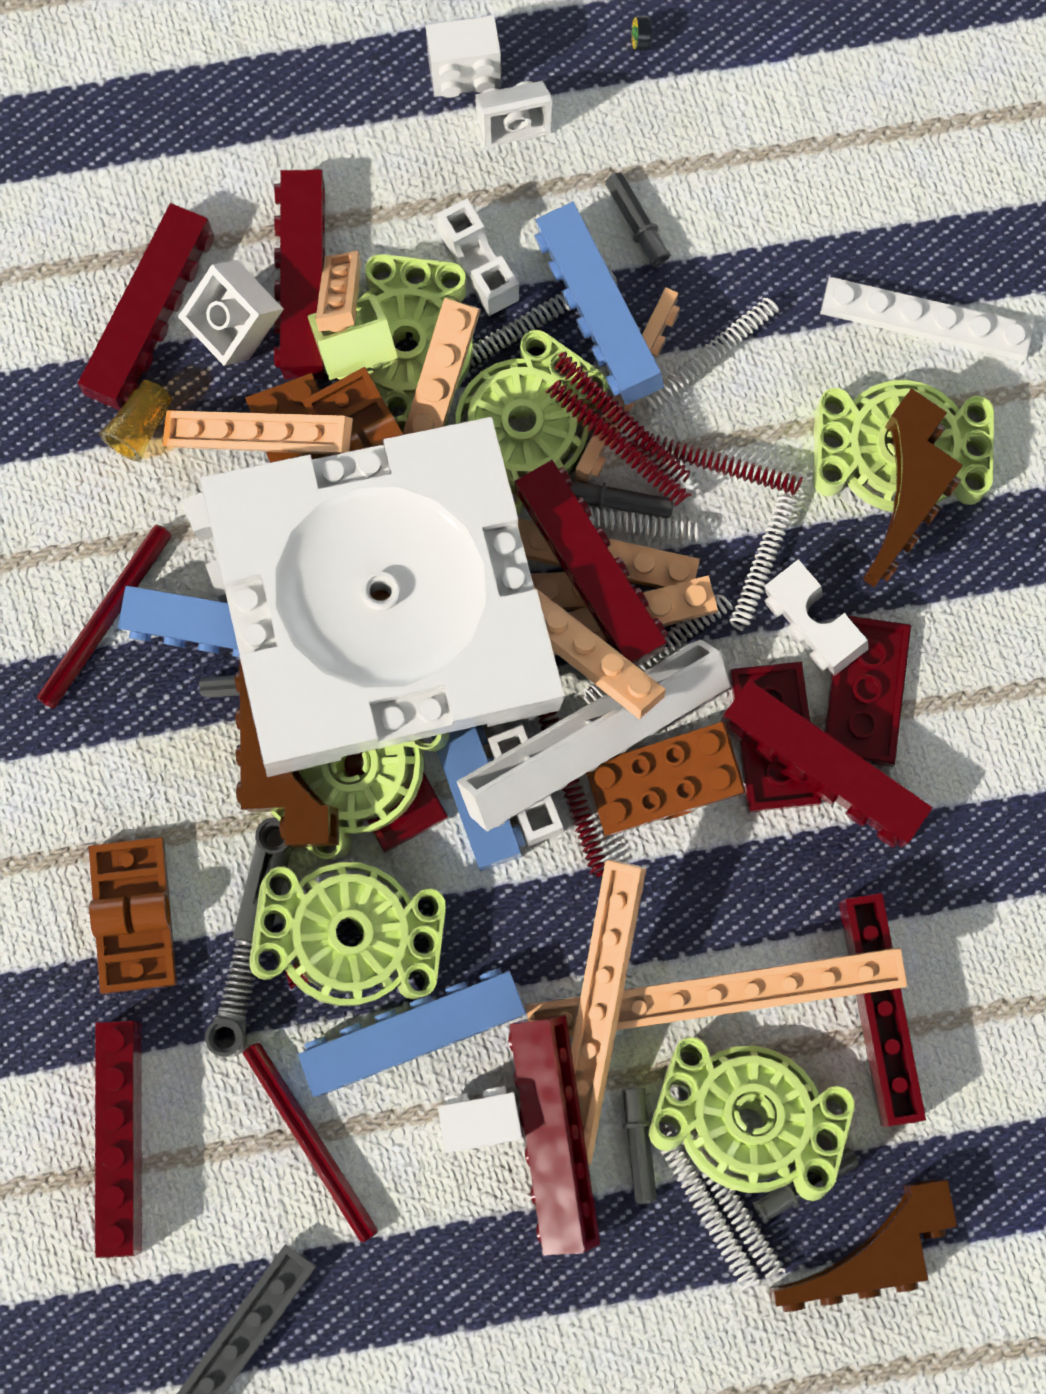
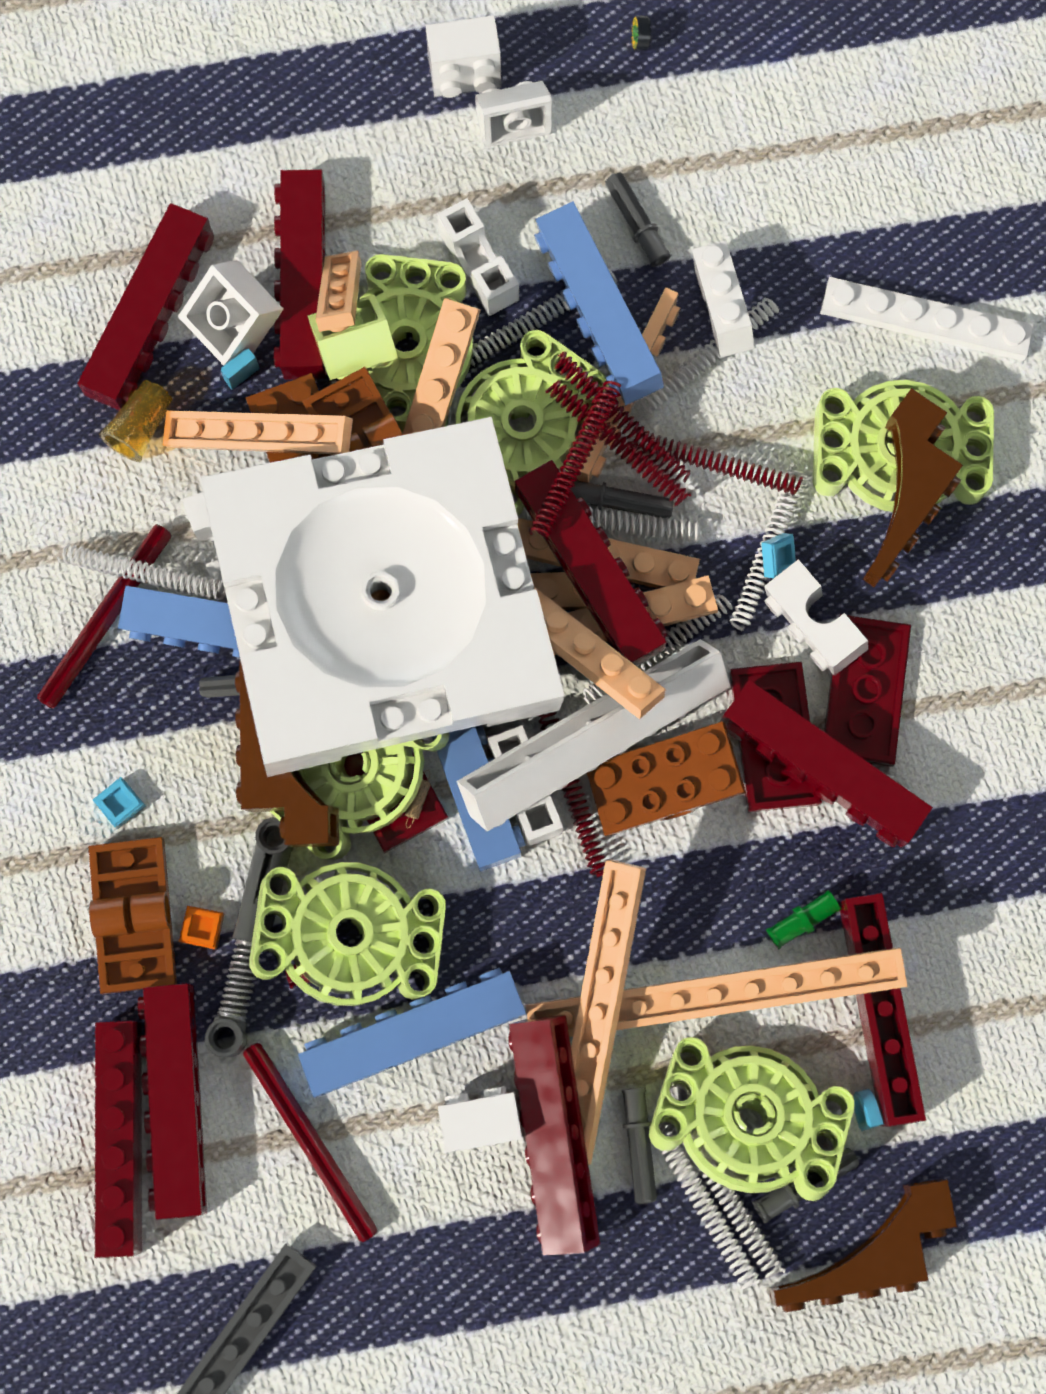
none -> white piece [57,543,226,601]
none -> medium azure tile [93,777,146,829]
none -> dark red brick [138,983,208,1220]
none -> orange tile [179,905,225,950]
none -> medium azure tile [221,349,259,390]
none -> tan piece [405,770,431,828]
none -> dark red piece [529,381,621,537]
none -> white arch [692,240,755,358]
none -> medium azure tile [761,533,796,578]
none -> green pin [766,890,841,950]
none -> medium azure tile [853,1089,884,1131]

